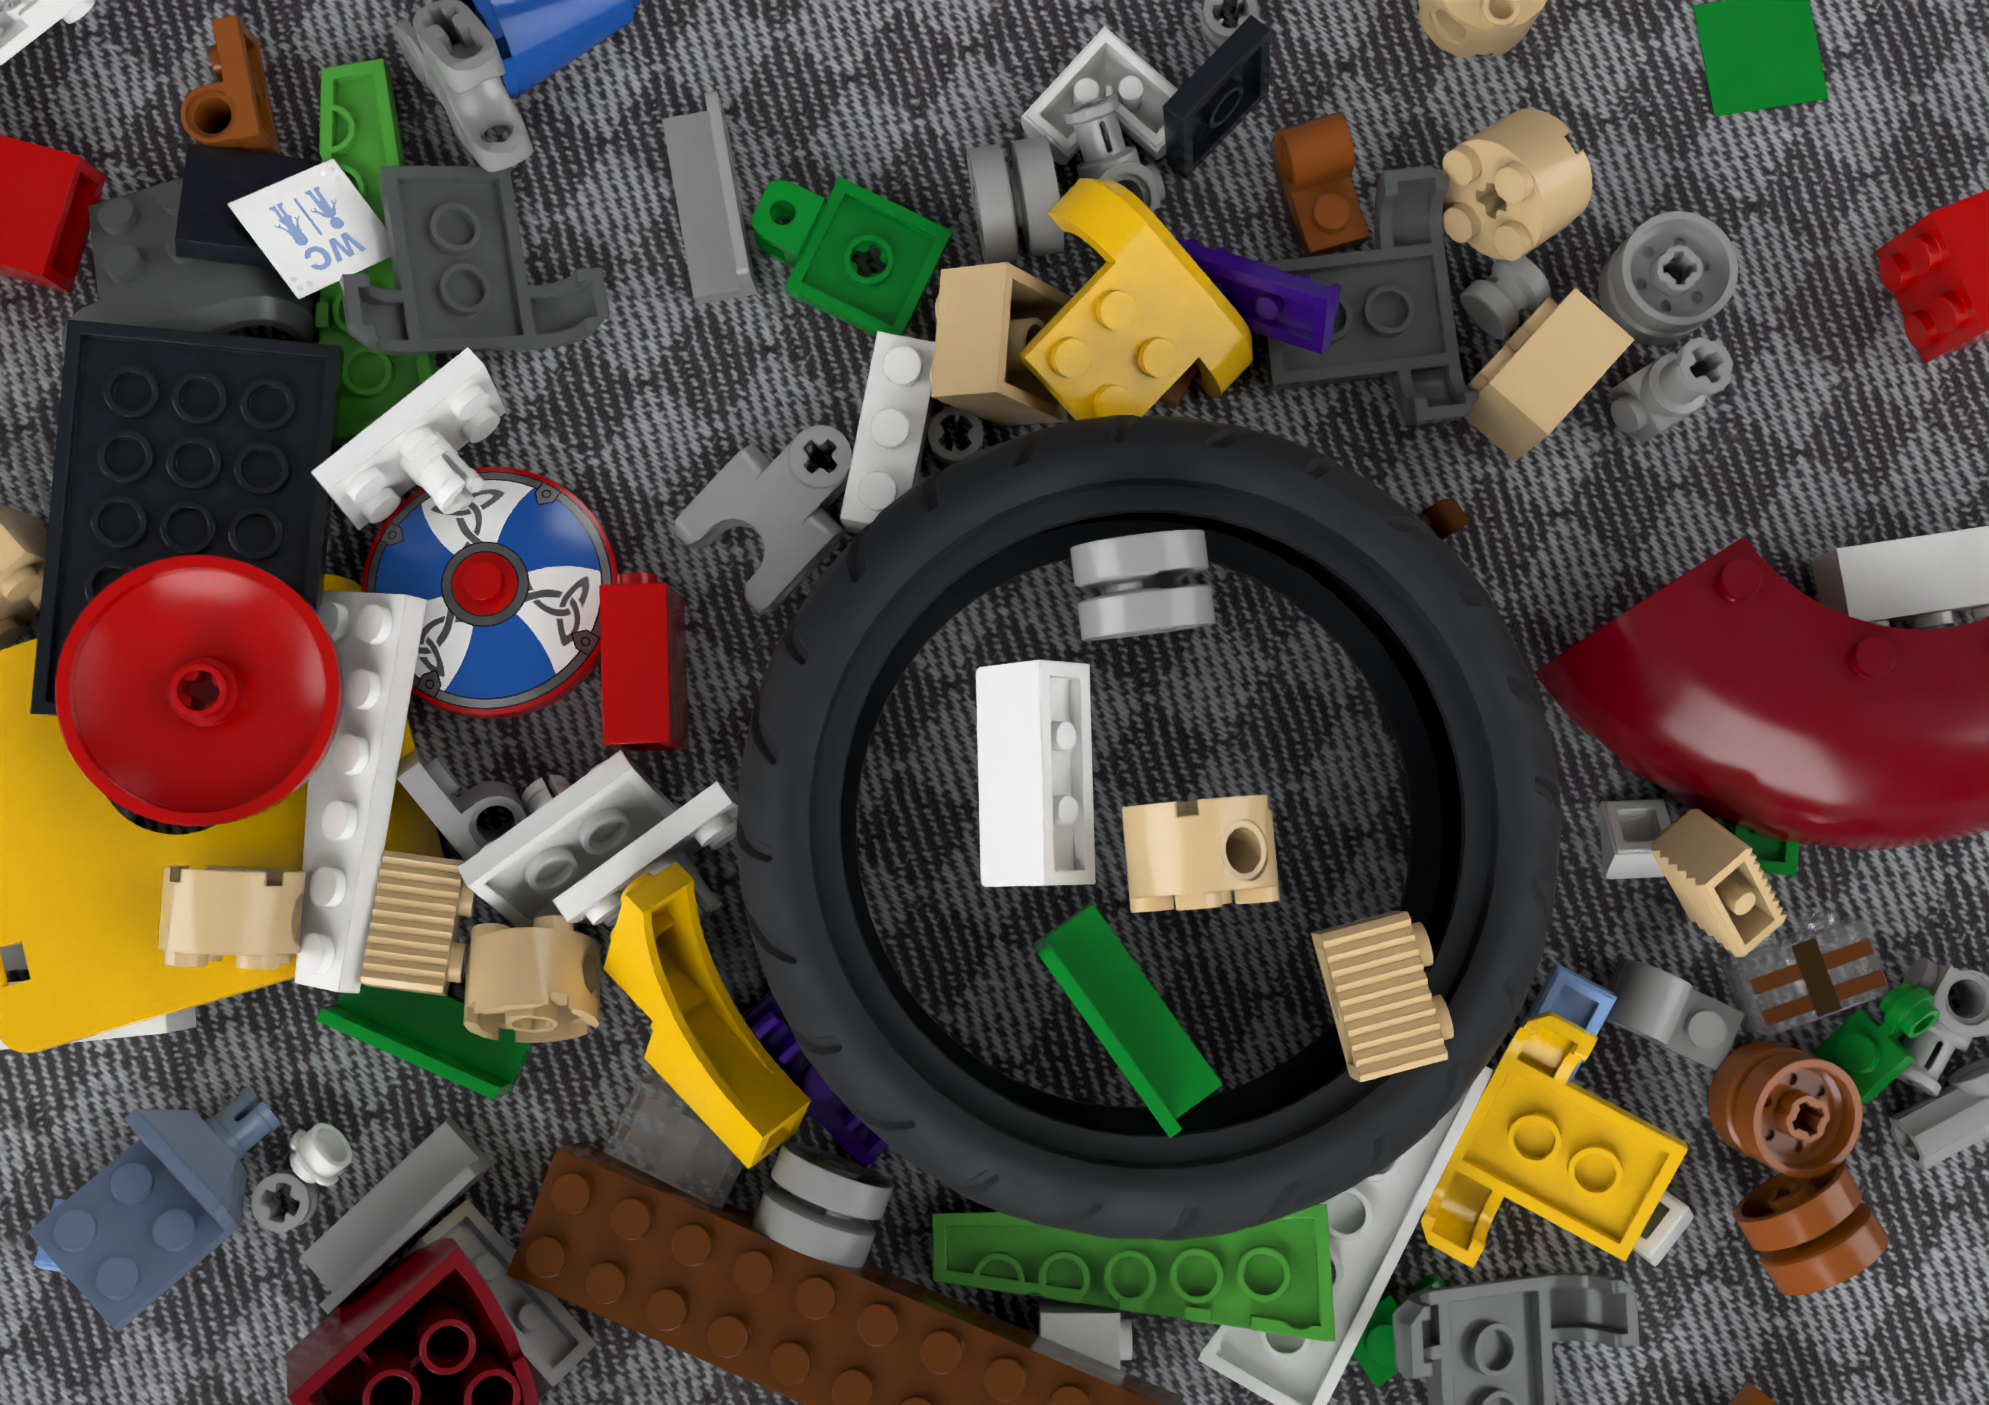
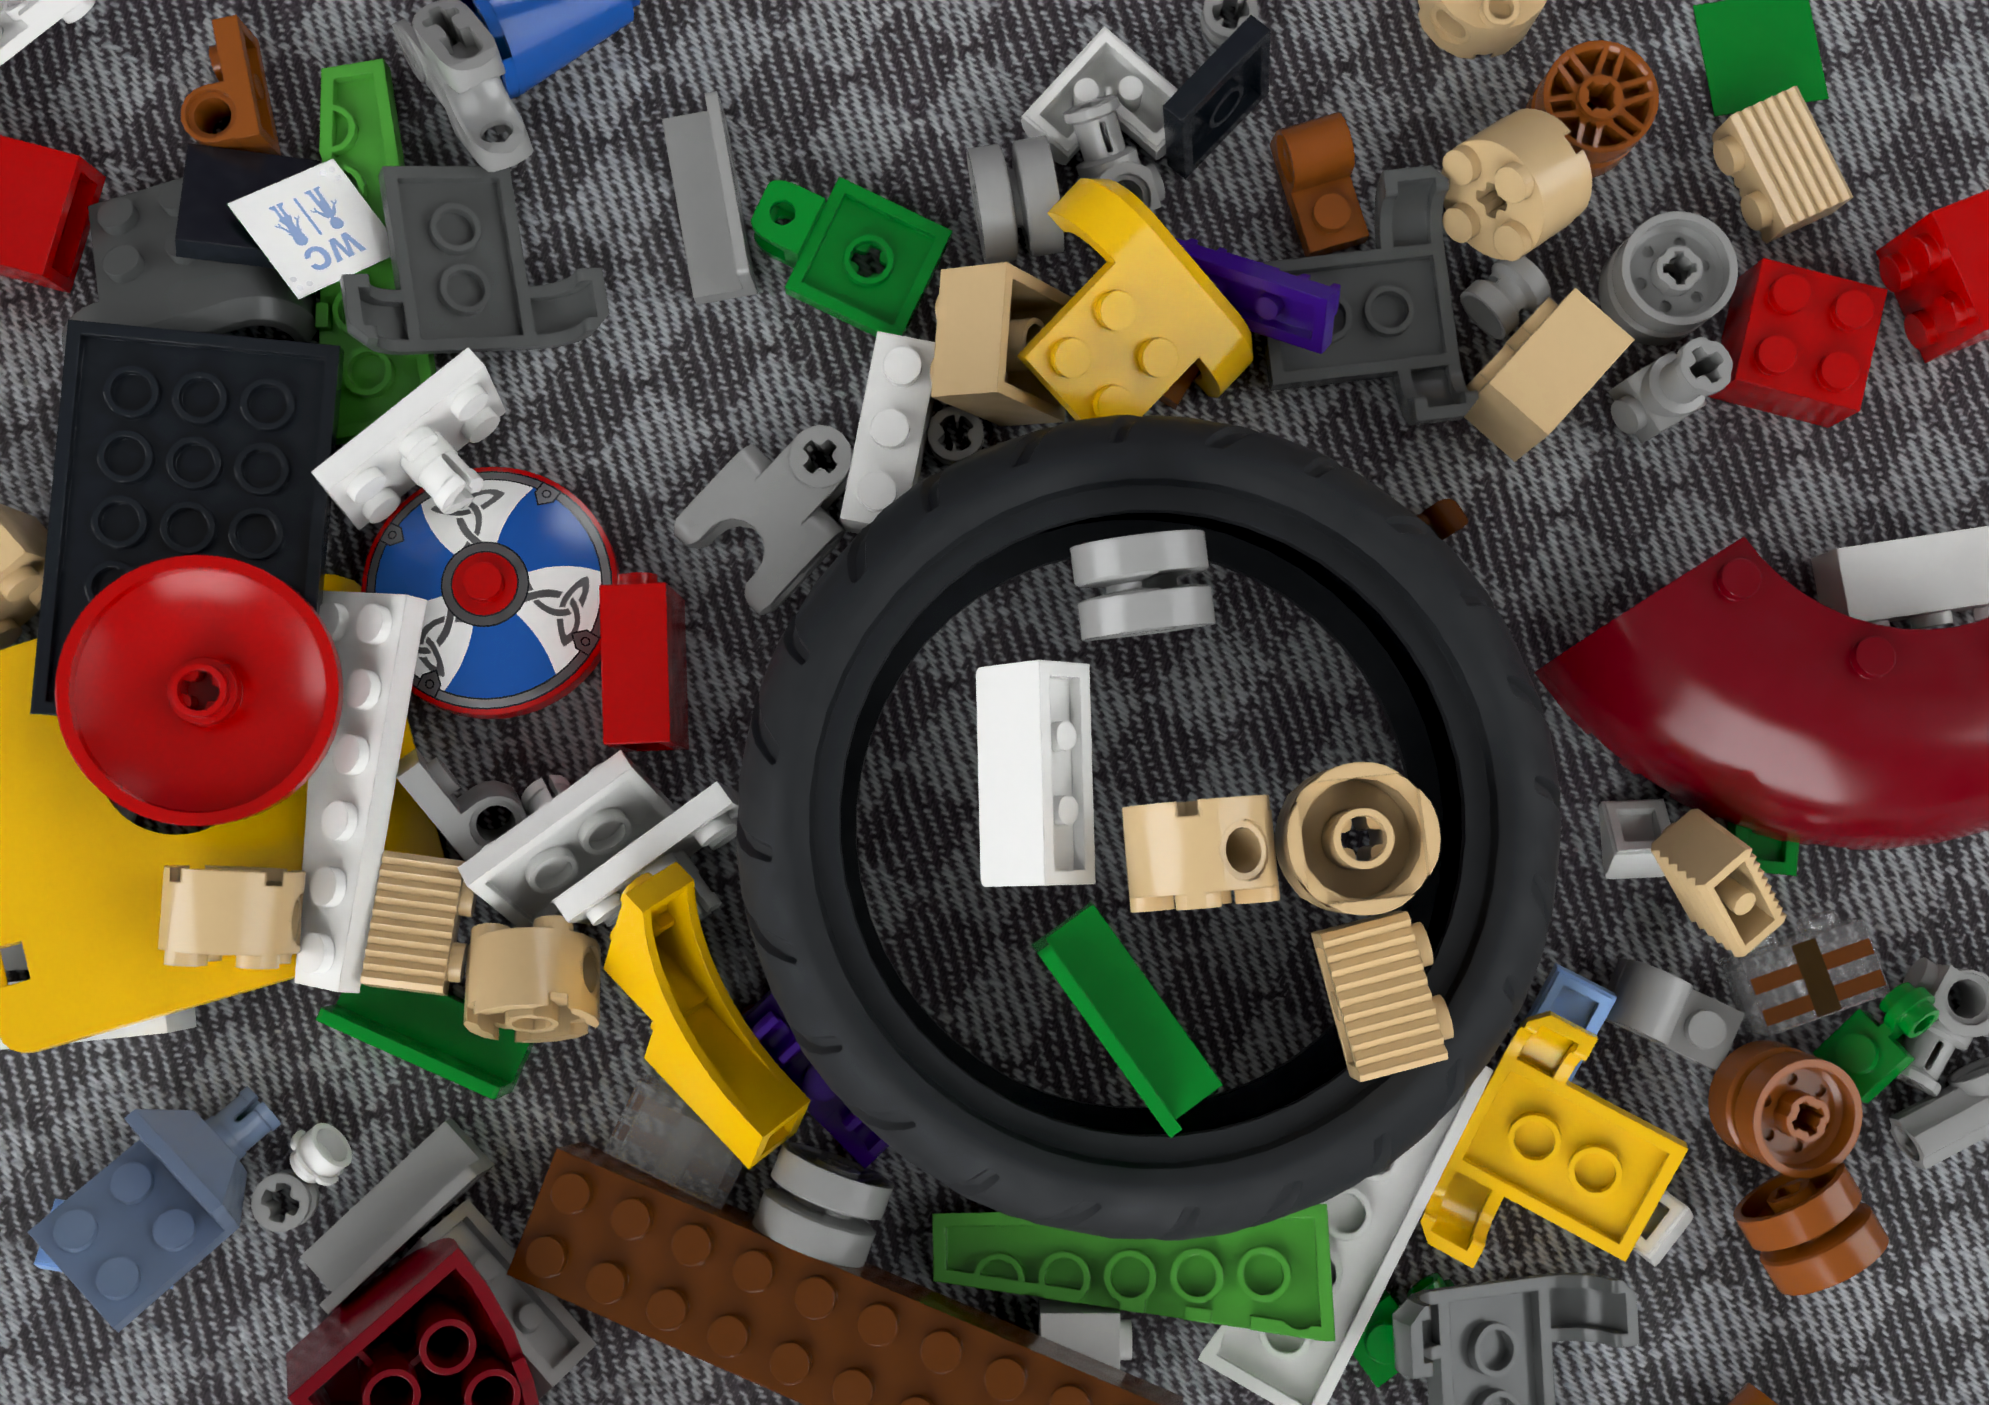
none -> tan brick [1274,762,1441,915]
none -> dark orange wheel [1525,40,1659,178]
none -> red brick [1708,258,1888,428]
none -> tan brick [1712,86,1853,243]

